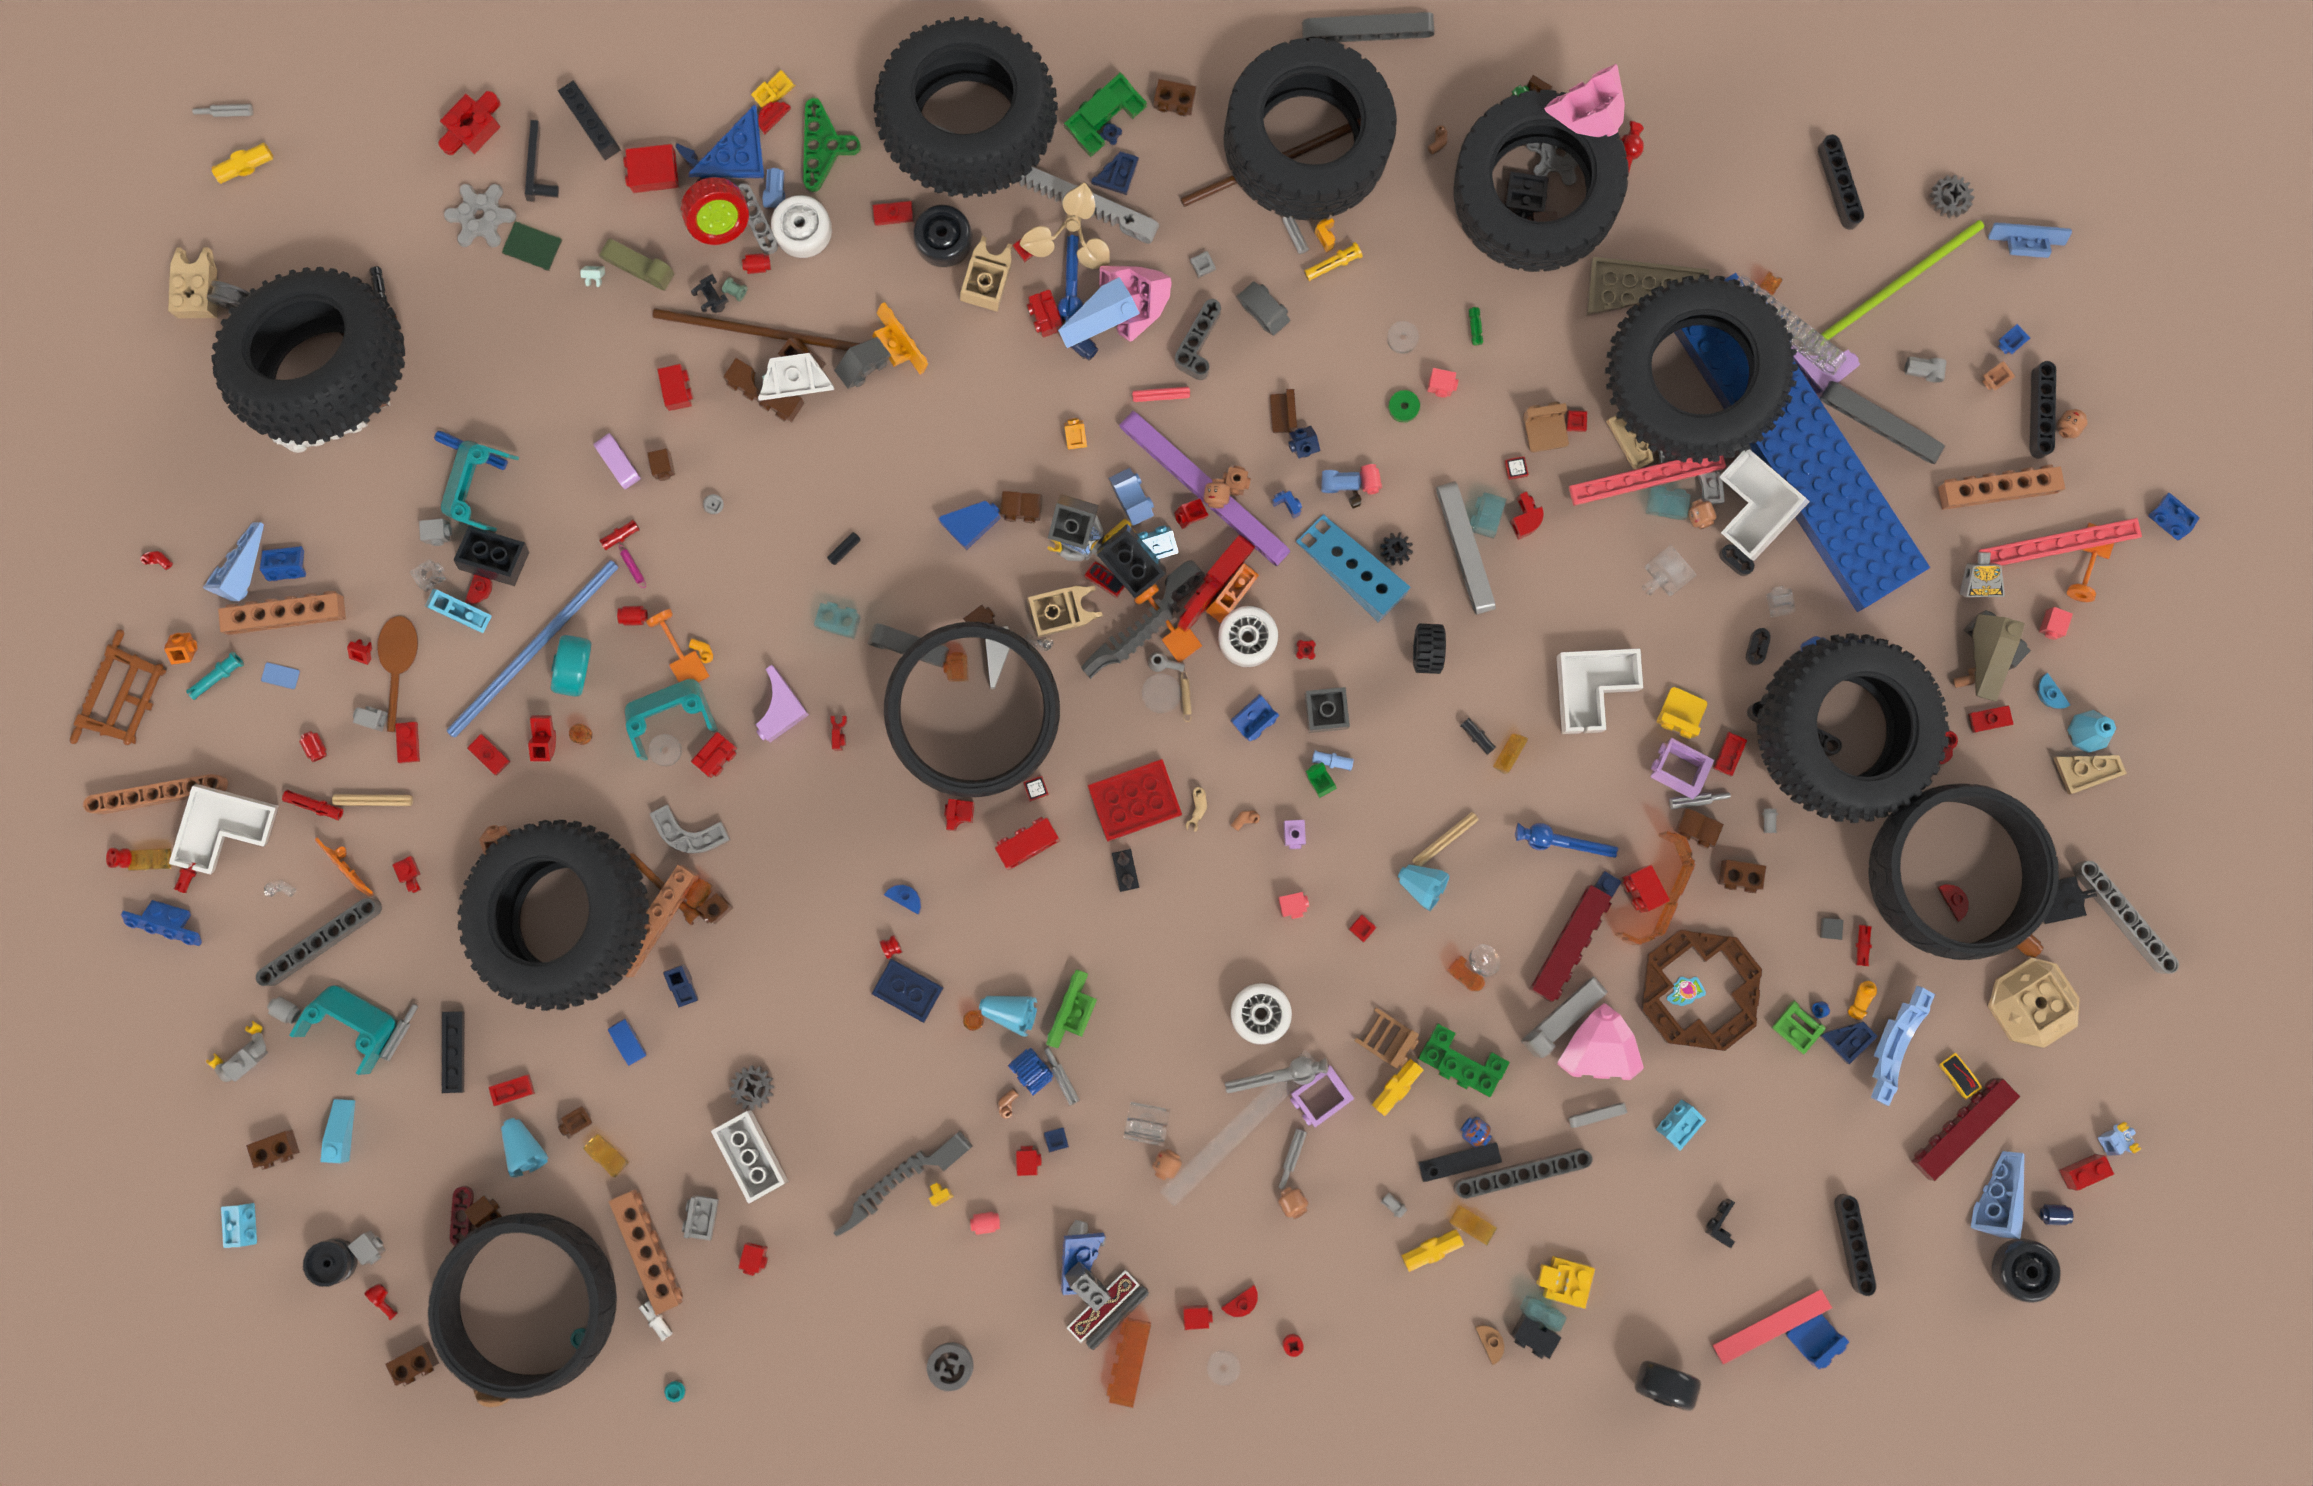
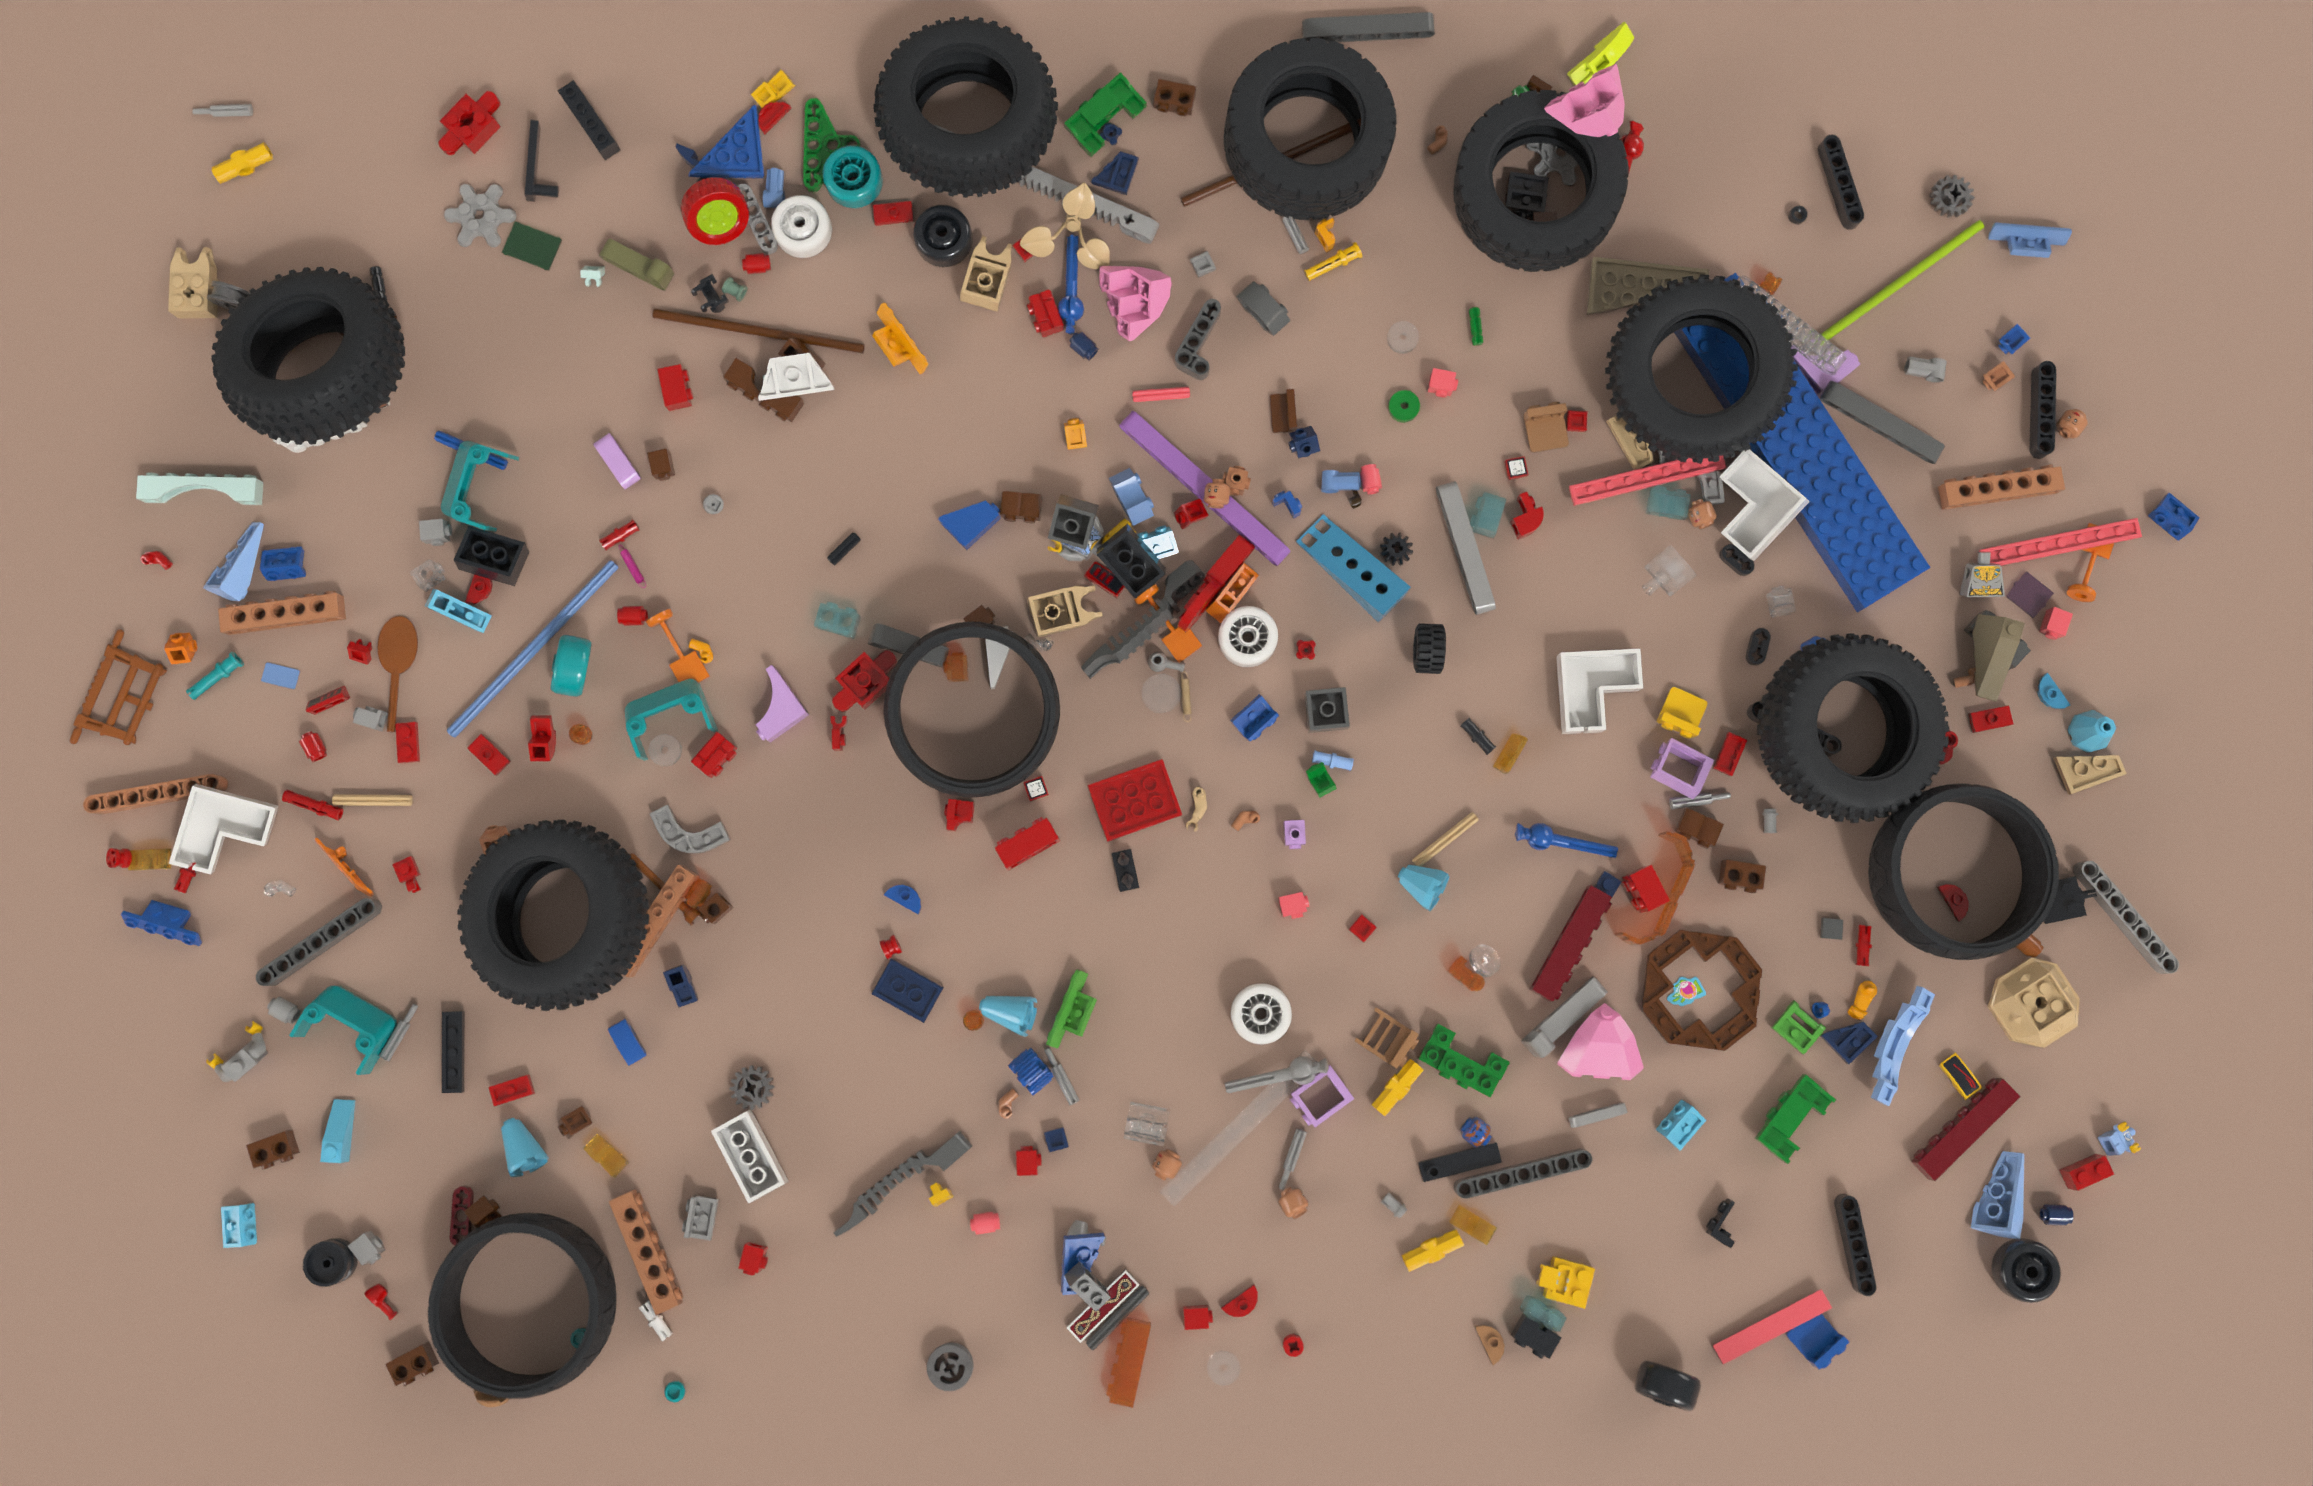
red brick [623,144,679,193] -> none
dark grey brick [834,337,891,389] -> none
light blue wedge [1058,277,1140,348] -> none
none -> light aqua arch [136,473,264,505]
none -> red slope [305,686,350,715]
none -> teal wheel [823,145,883,208]
none -> red brick [832,650,897,712]
none -> neon yellow slope [1567,22,1635,86]
none -> green bracket [1754,1074,1836,1164]
none -> black axle [1788,205,1808,225]
none -> clear purple piece [2006,571,2054,618]

